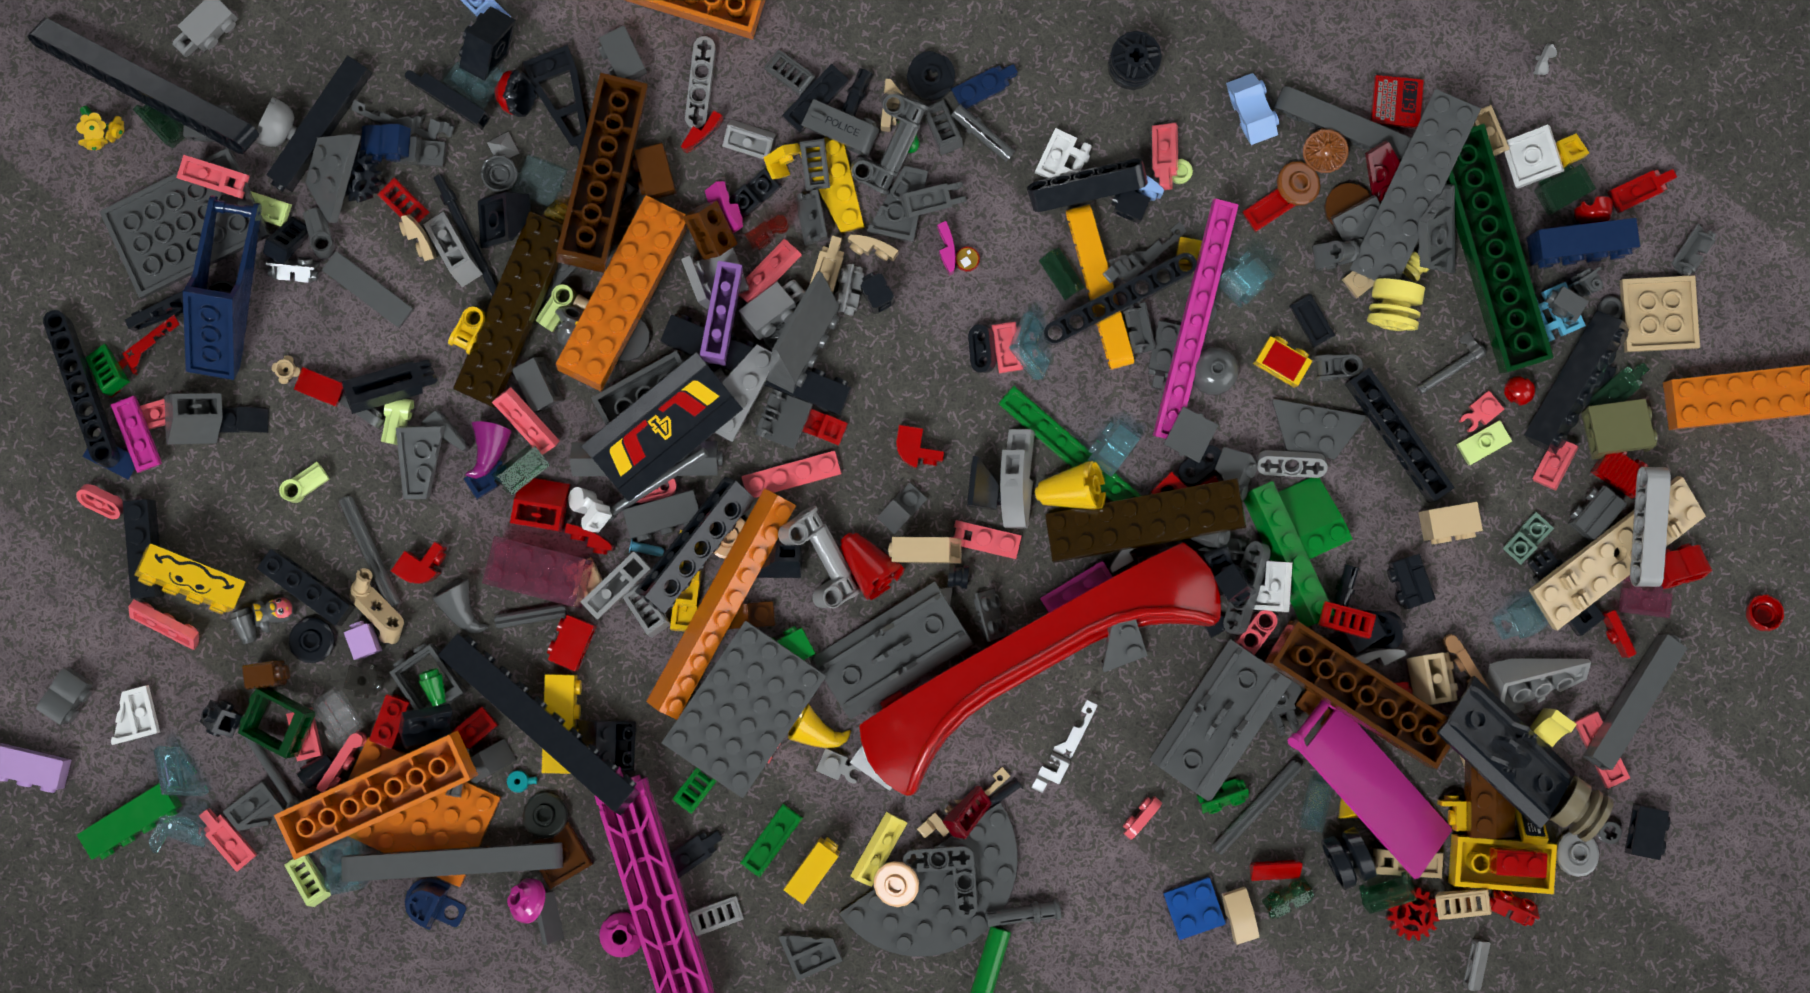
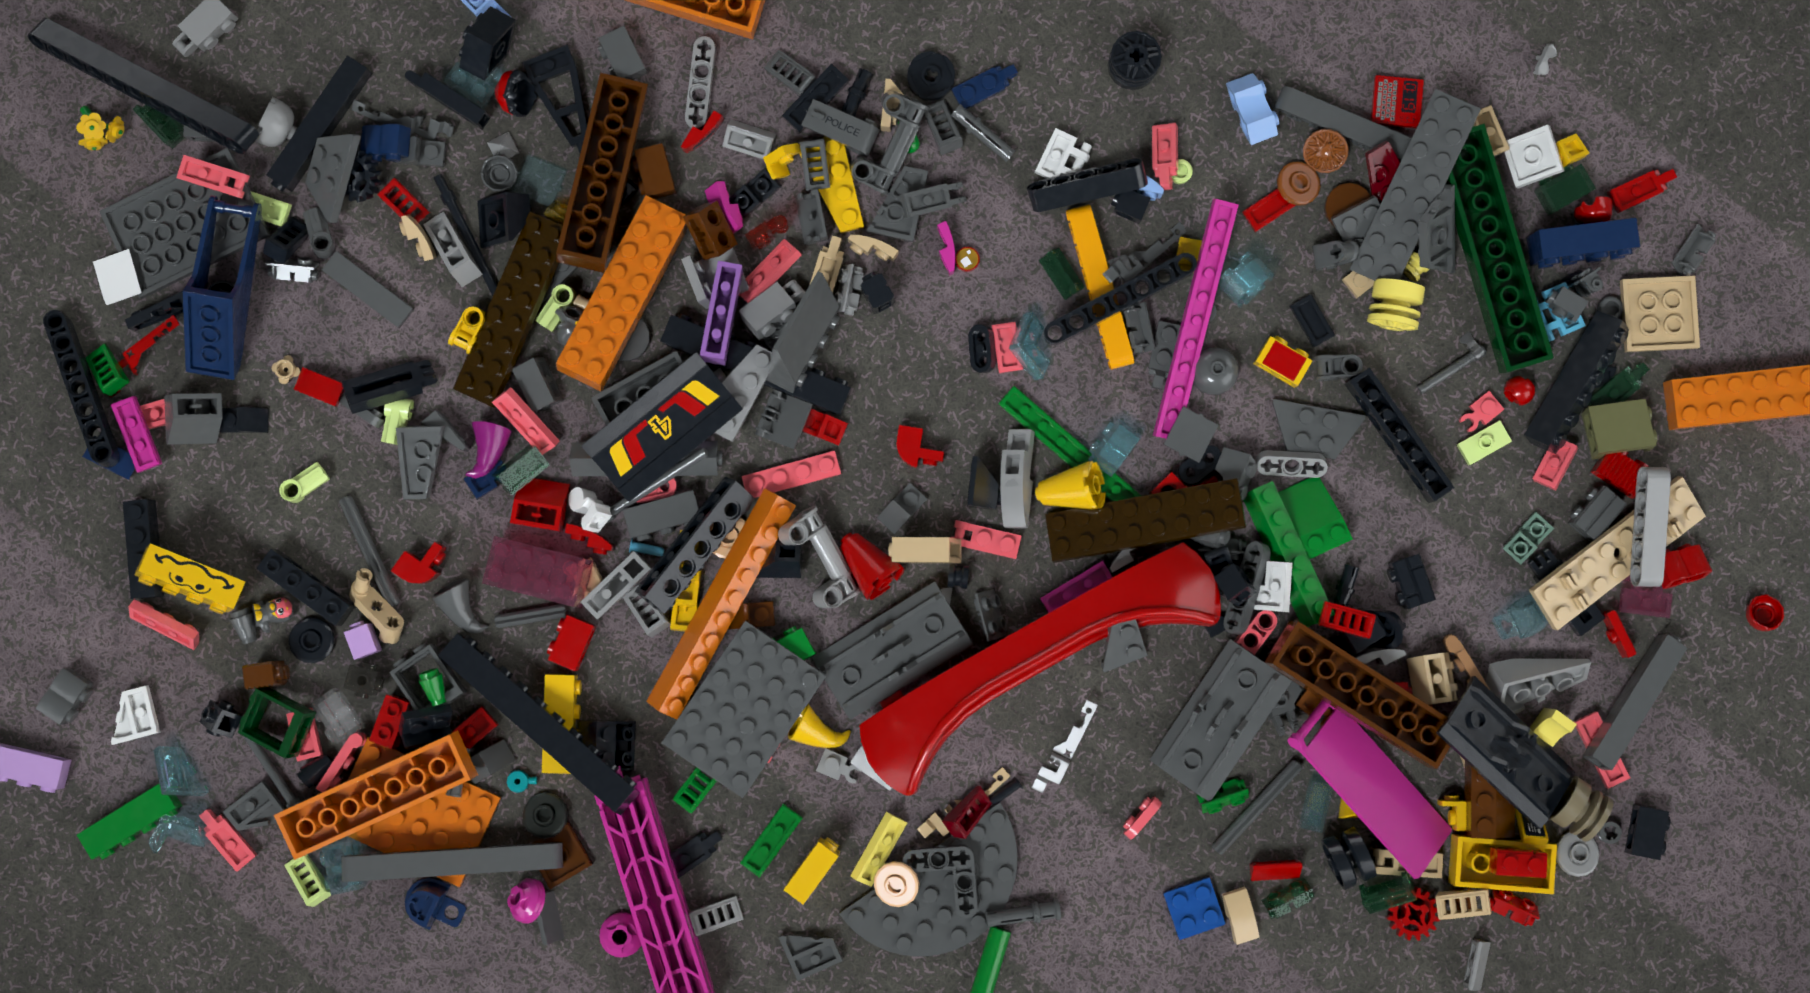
coral plate [76,484,123,519] -> none
tan brick [1418,502,1483,544] -> none
none -> white sticker [93,249,142,305]

